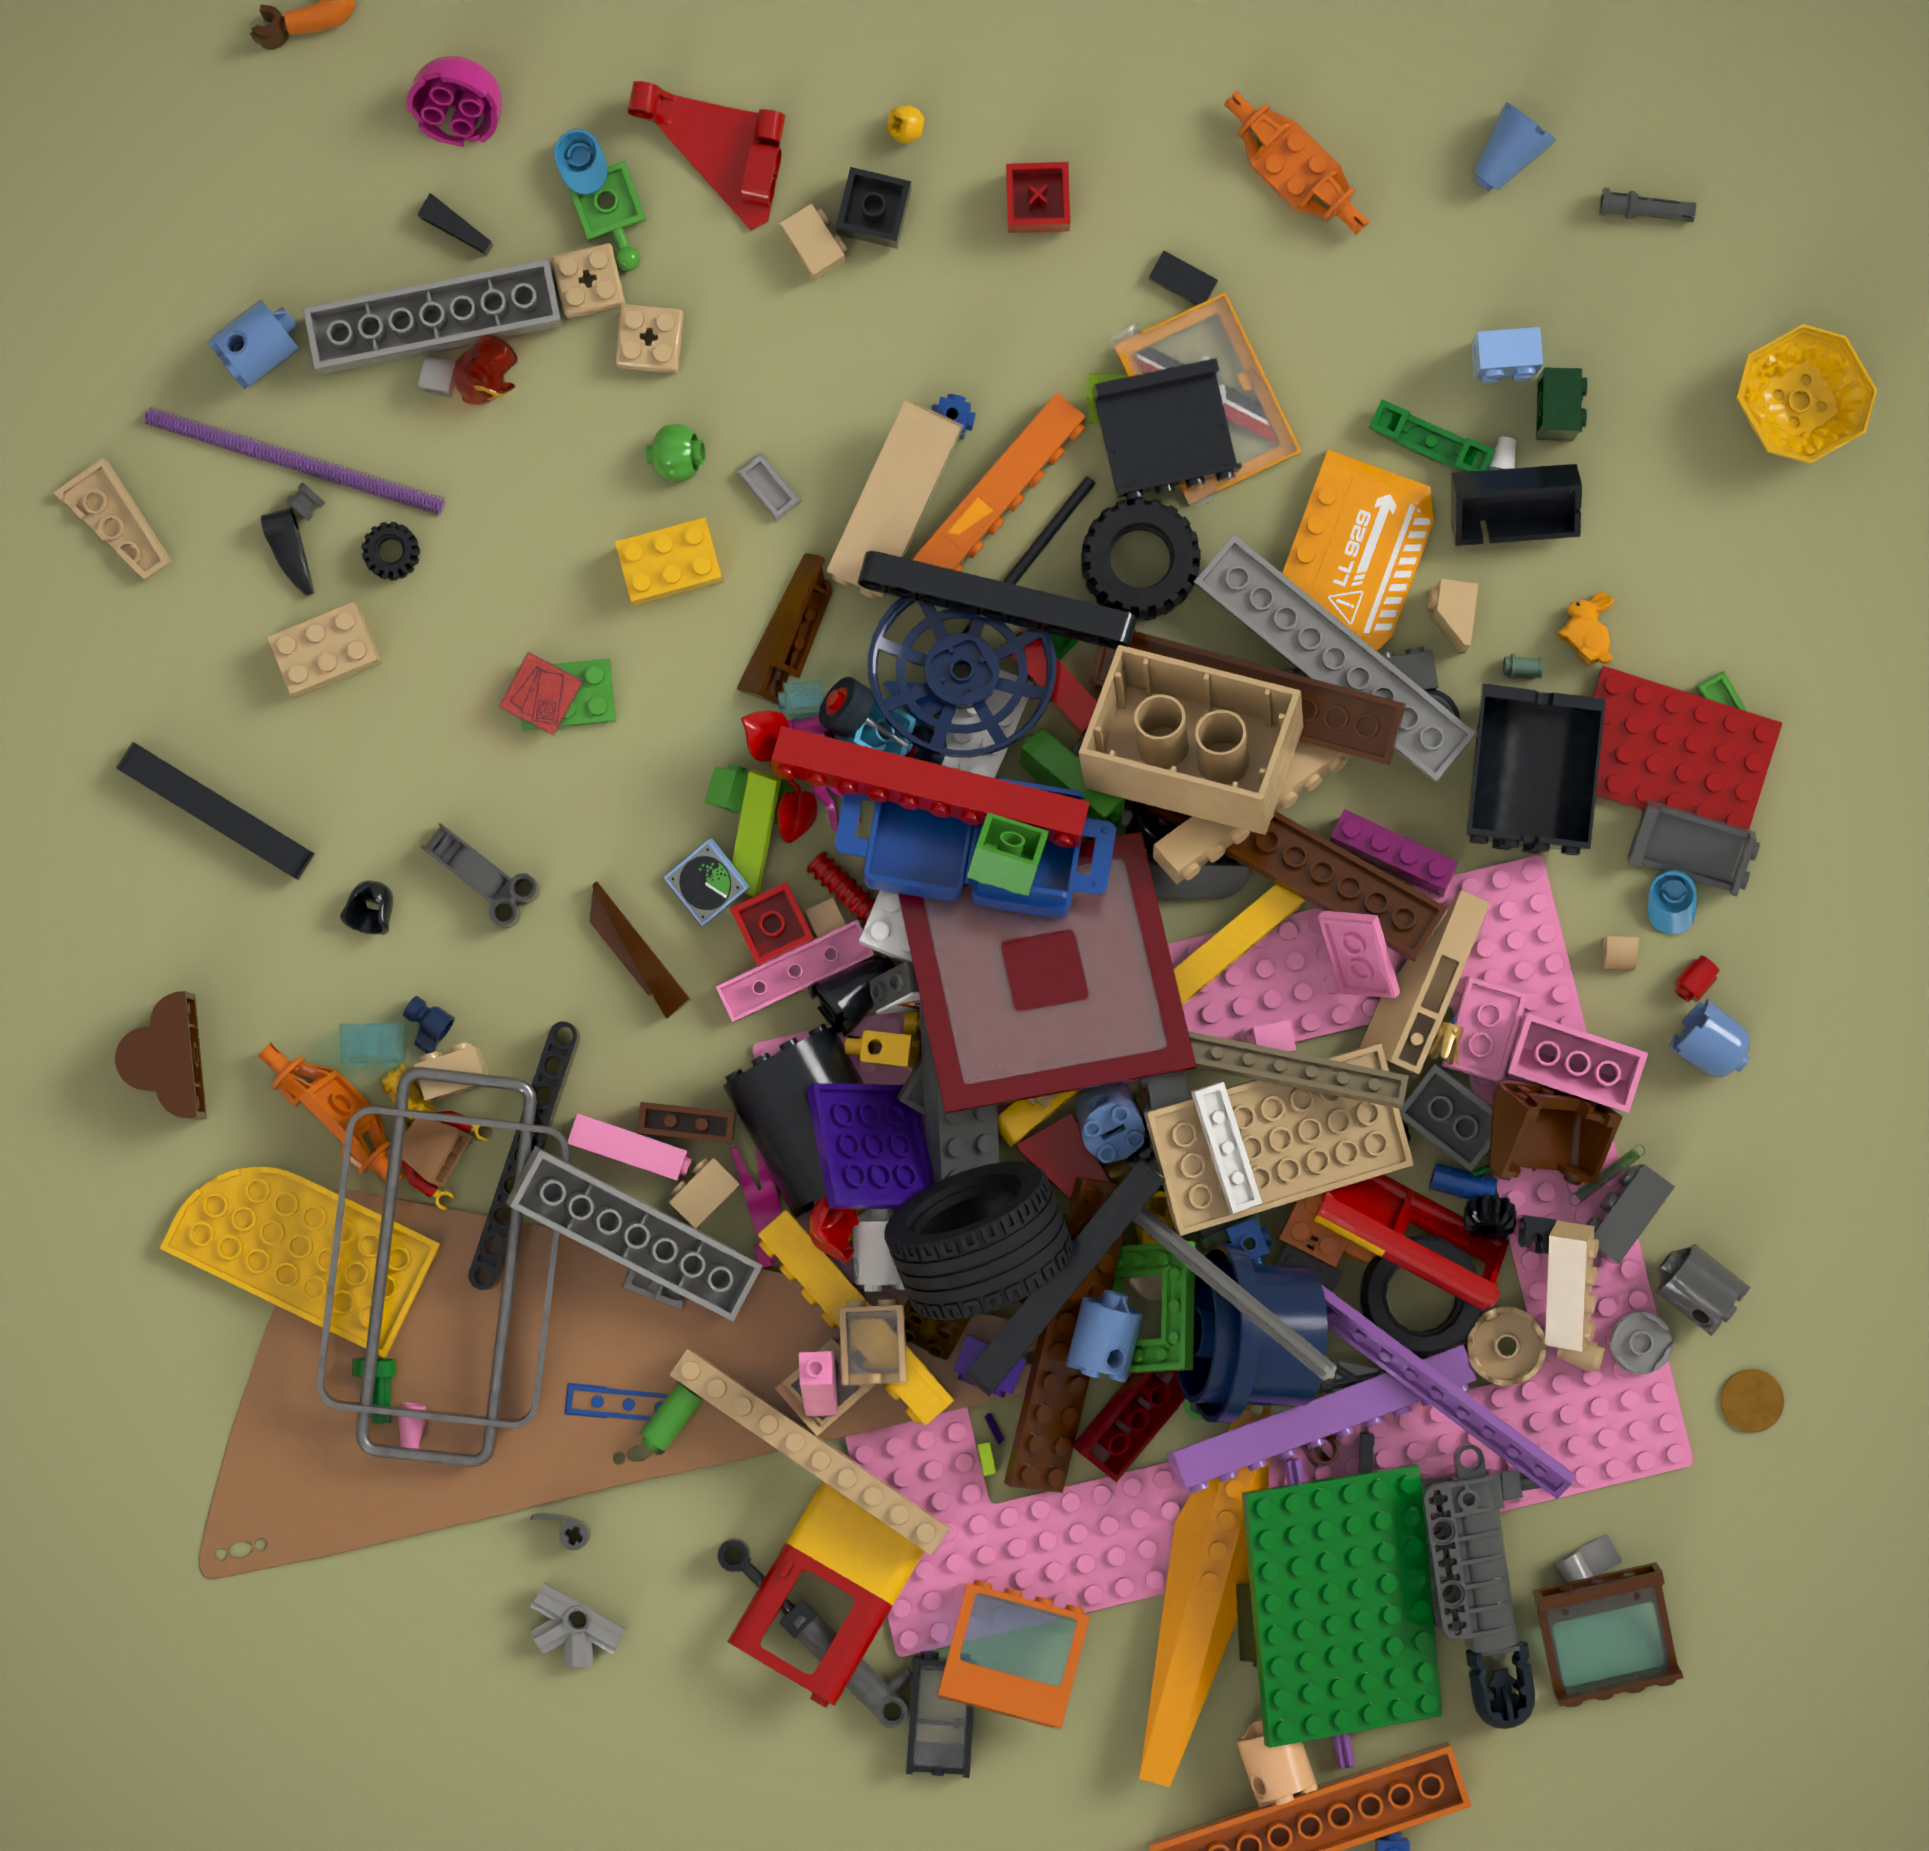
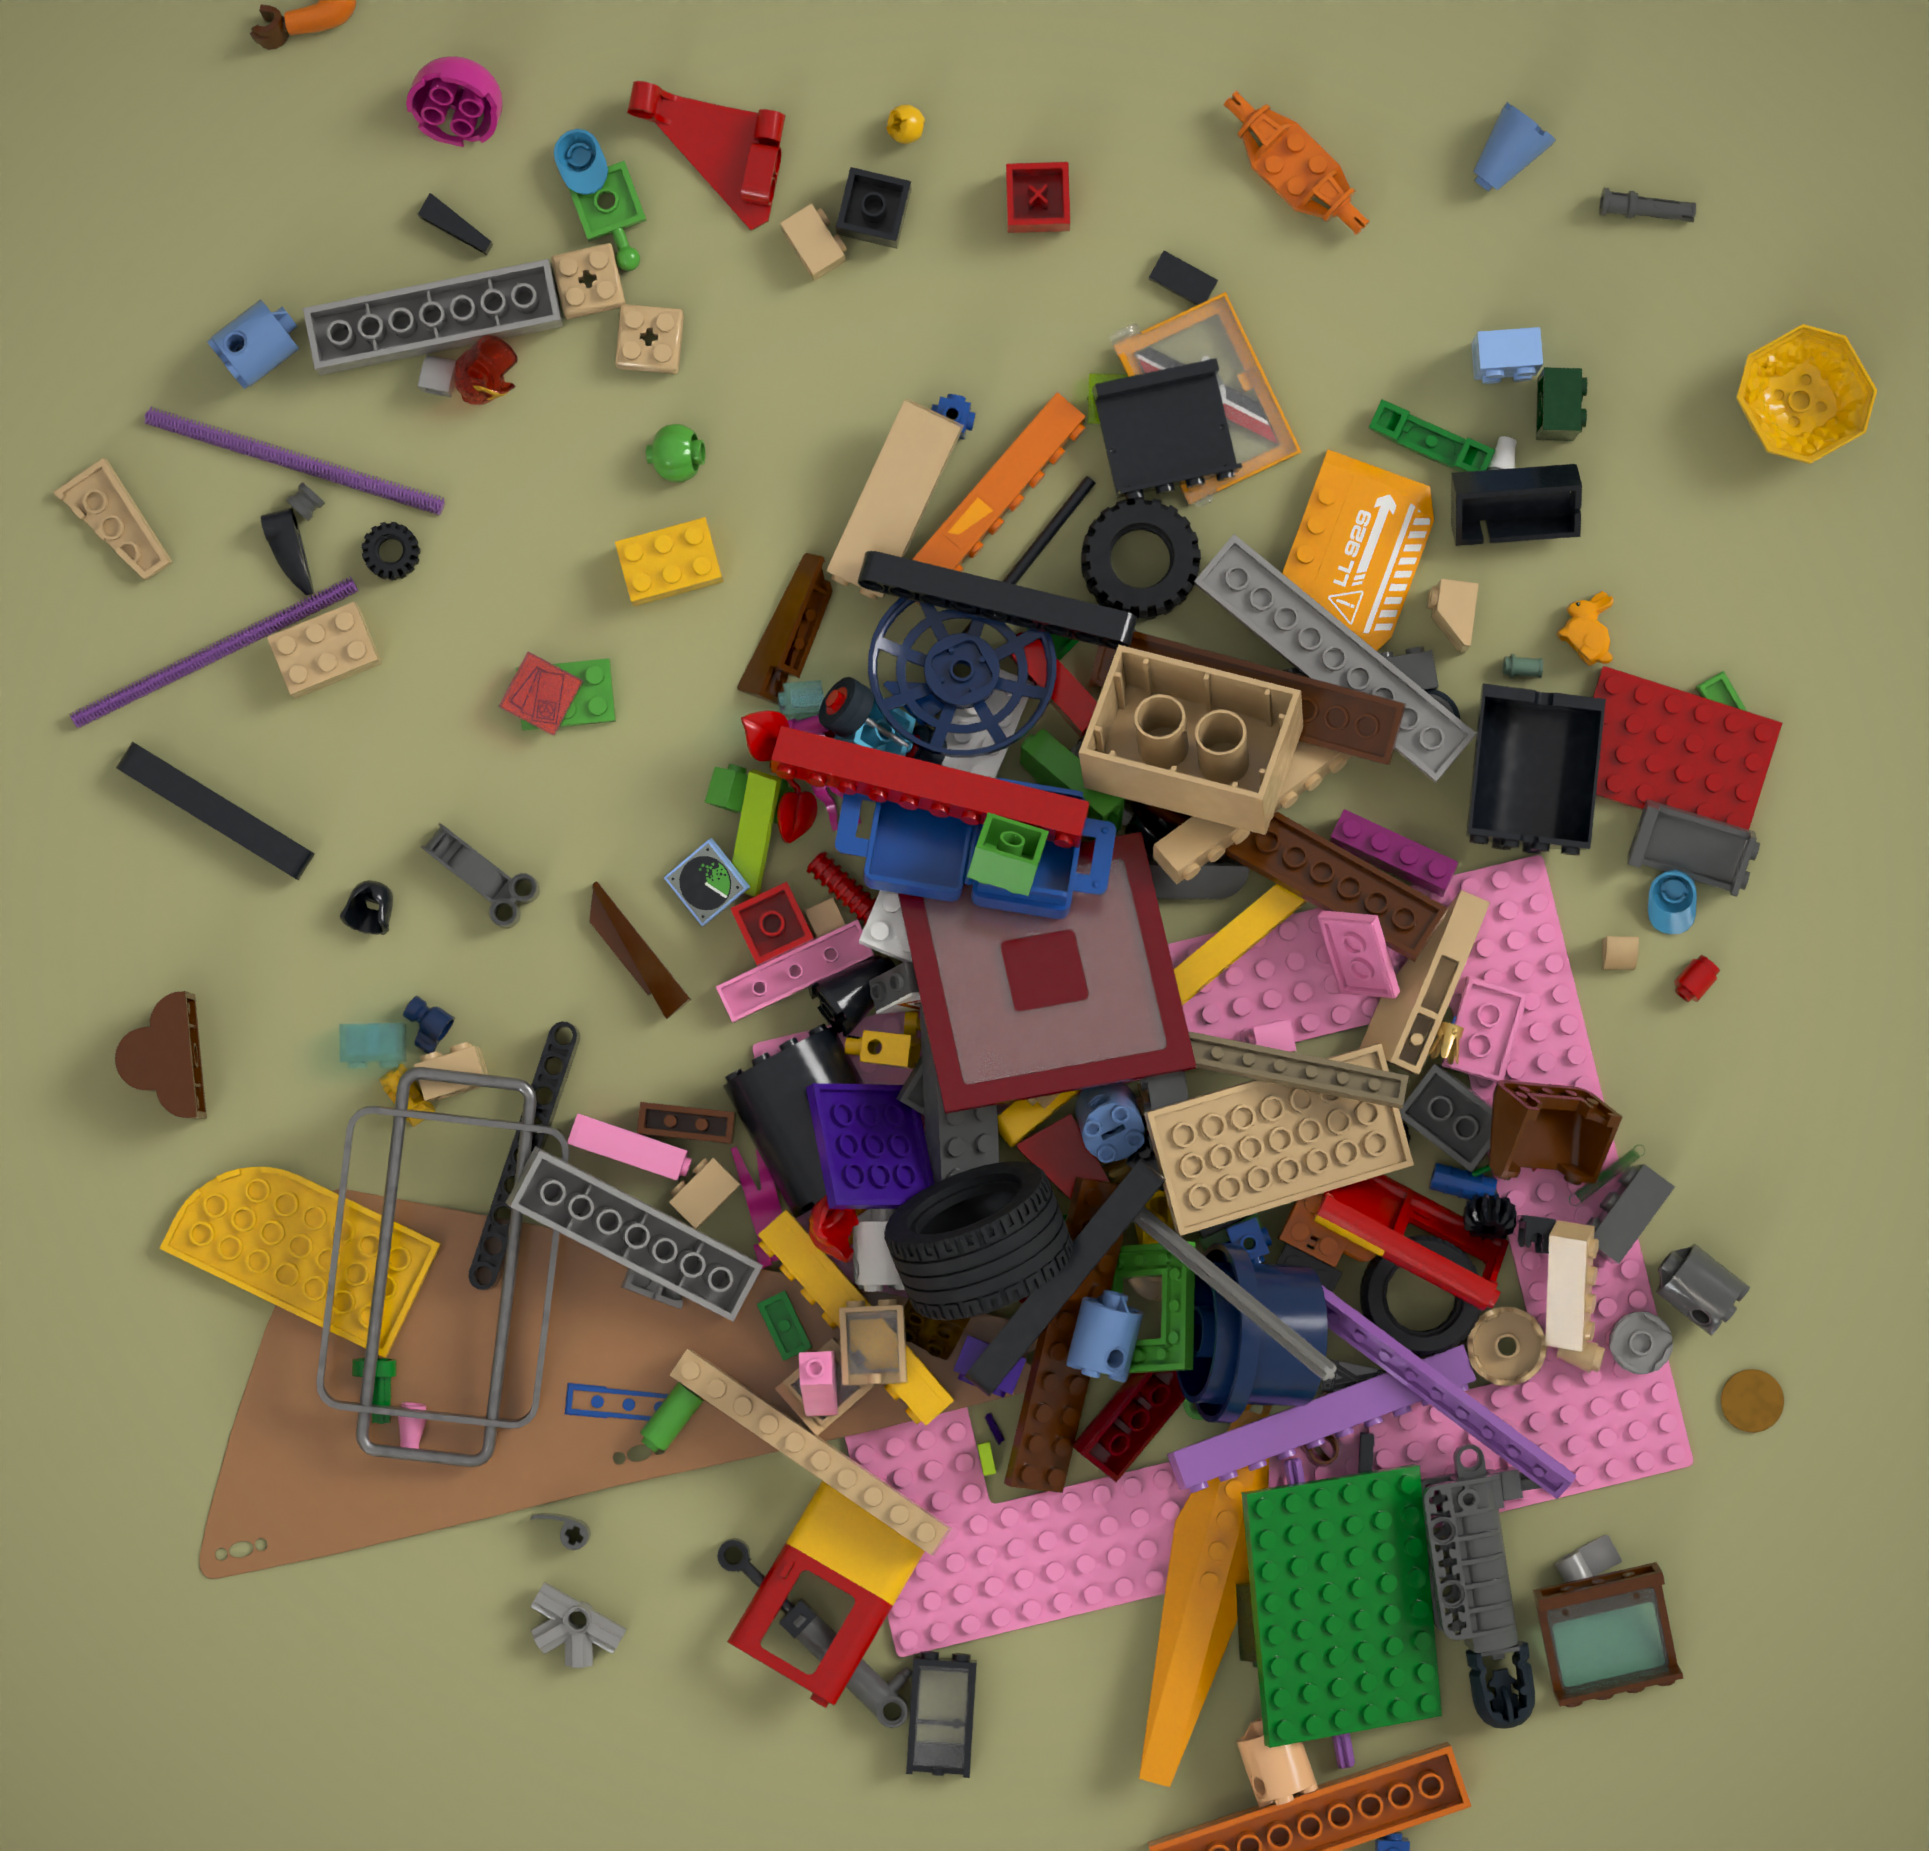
orange plate [258,1042,405,1182] -> none
medium nougat torso [401,1111,493,1210] -> none
light grey tile [737,453,801,521] -> none
panel [937,1580,1090,1730] -> none
white plate [1191,1082,1262,1214] -> none
bright pink slope [1507,1013,1648,1113] -> none
medium blue cylinder [1669,999,1750,1078] -> none
none -> medium lavender axle [69,576,359,728]
none -> green plate [757,1290,812,1361]

